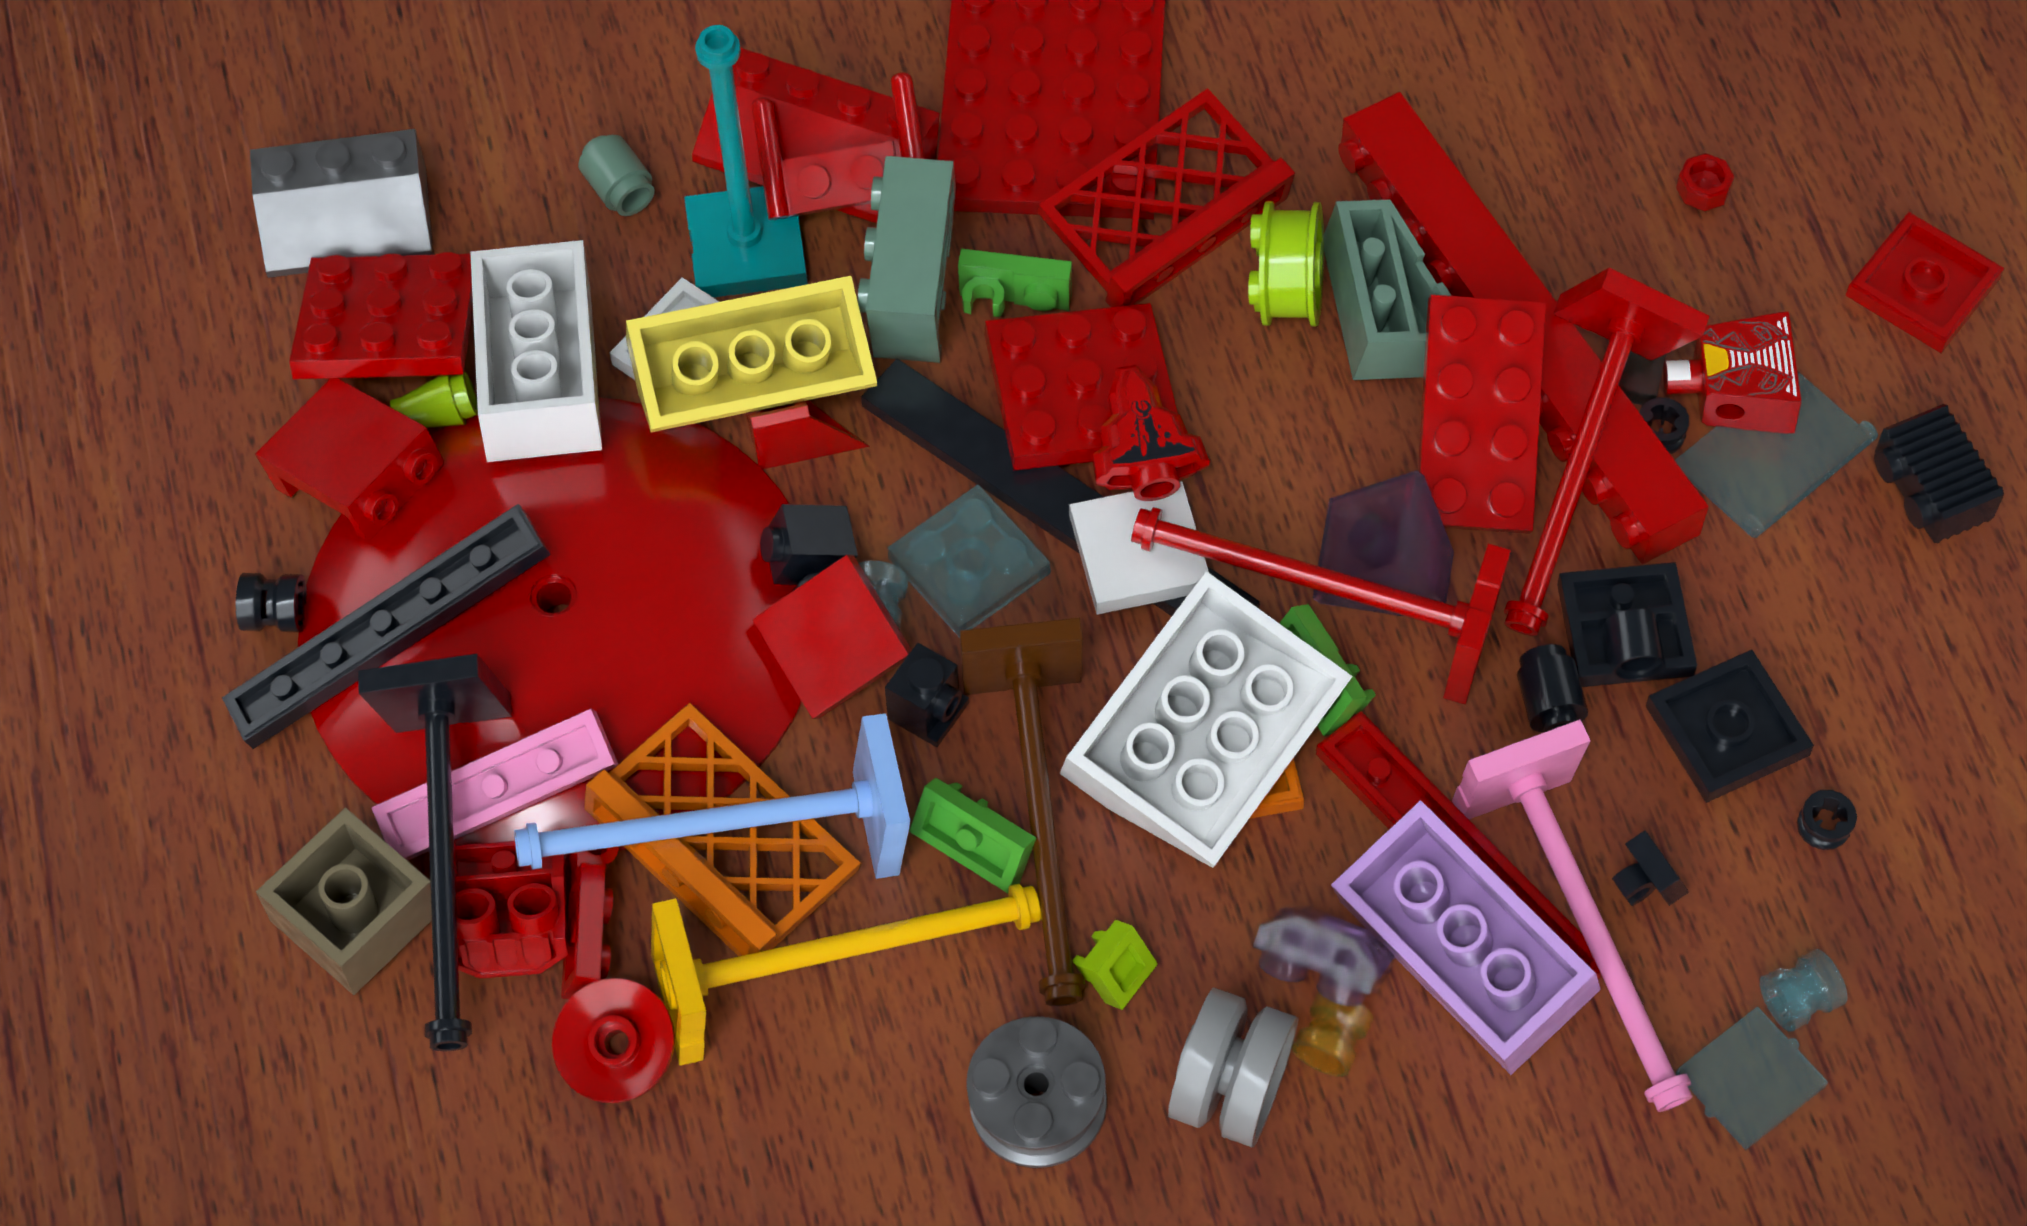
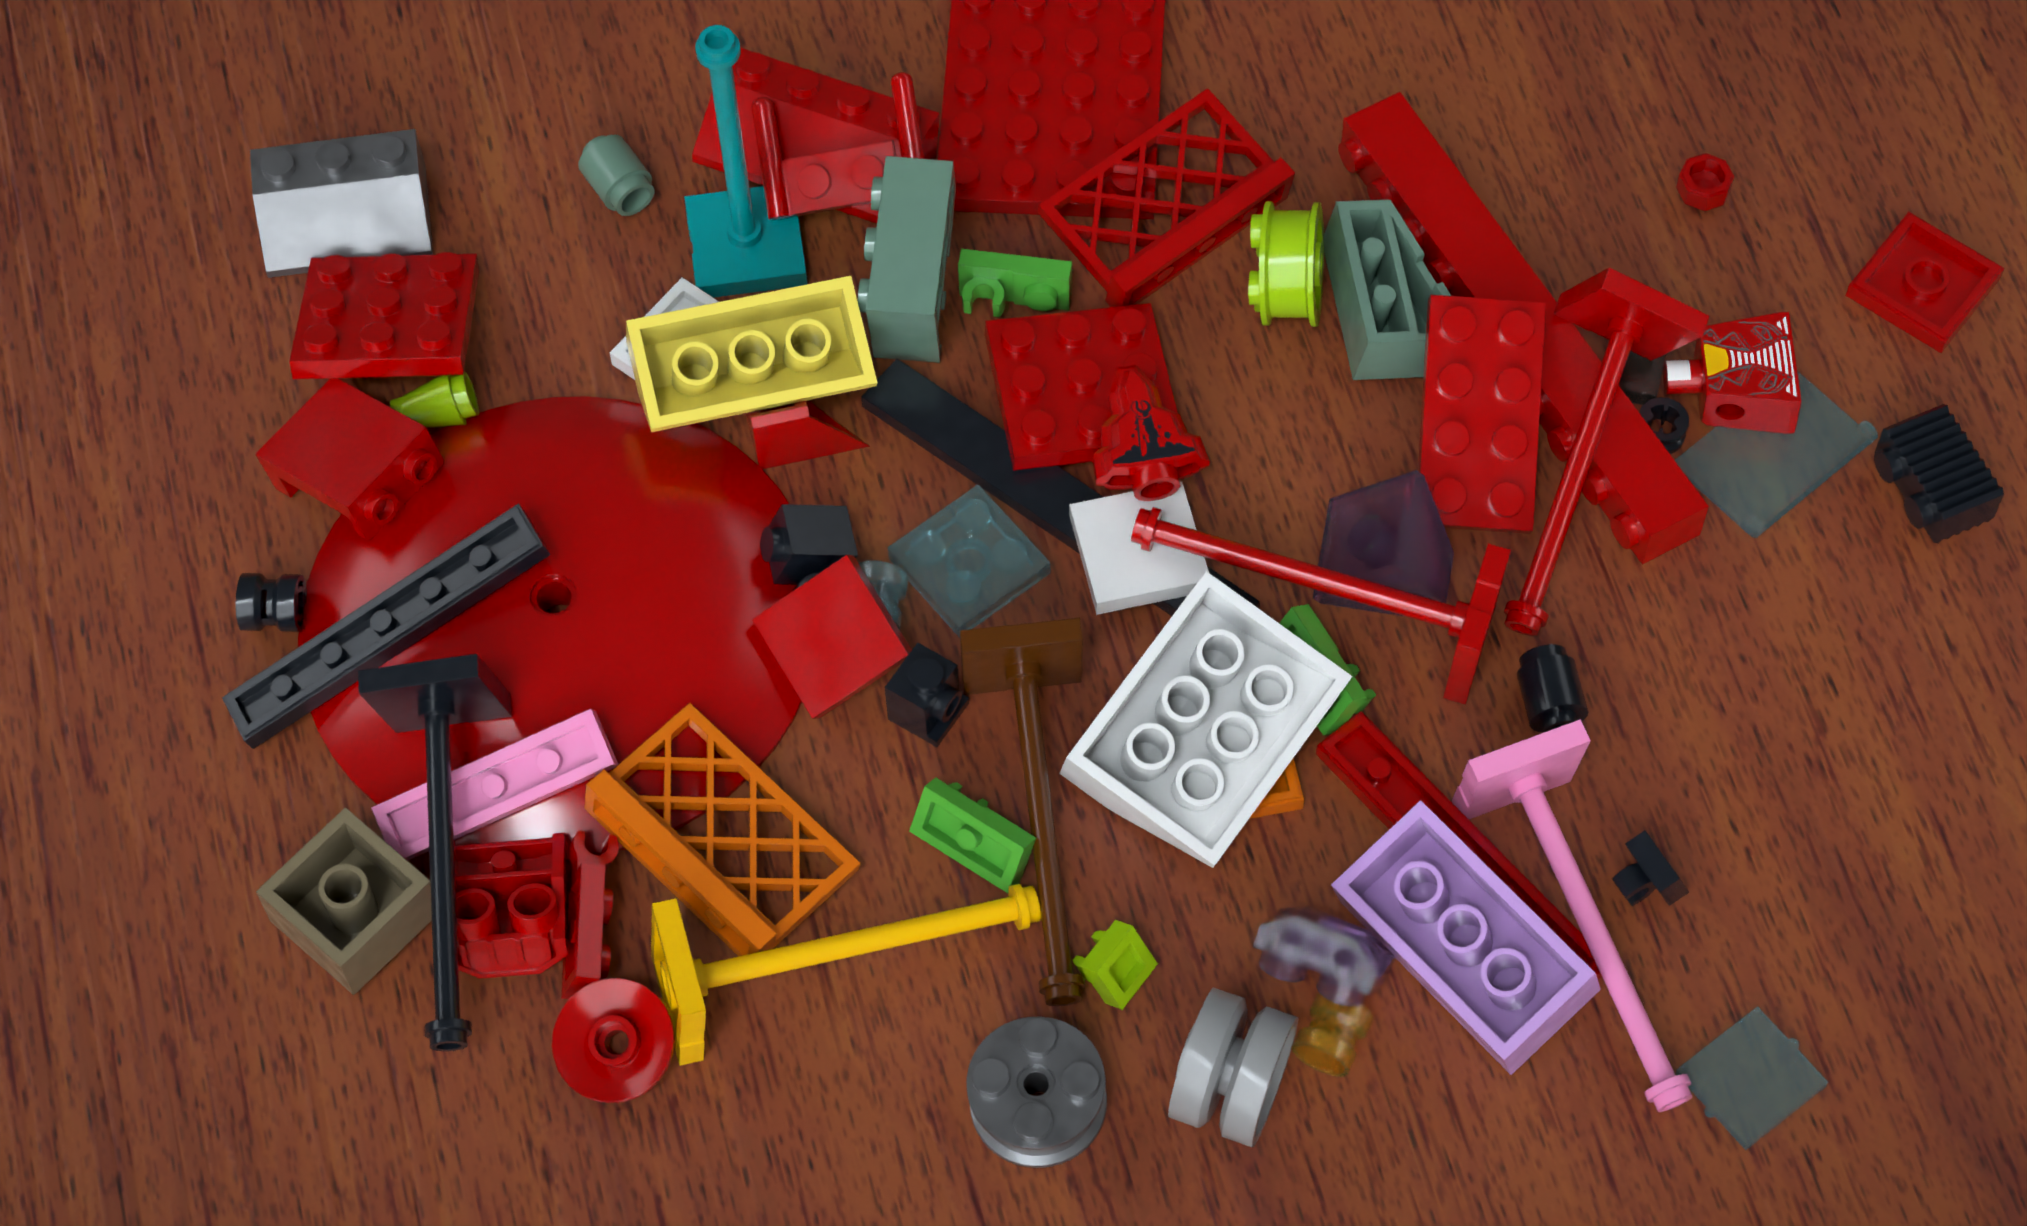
white brick [470,240,602,462] -> none
light blue tile [514,713,910,879] -> none
black plate [1557,562,1697,687] -> none
black plate [1646,649,1814,803] -> none
clear light blue wheel [1760,949,1848,1032] -> none
black bush [1797,790,1857,850] -> none

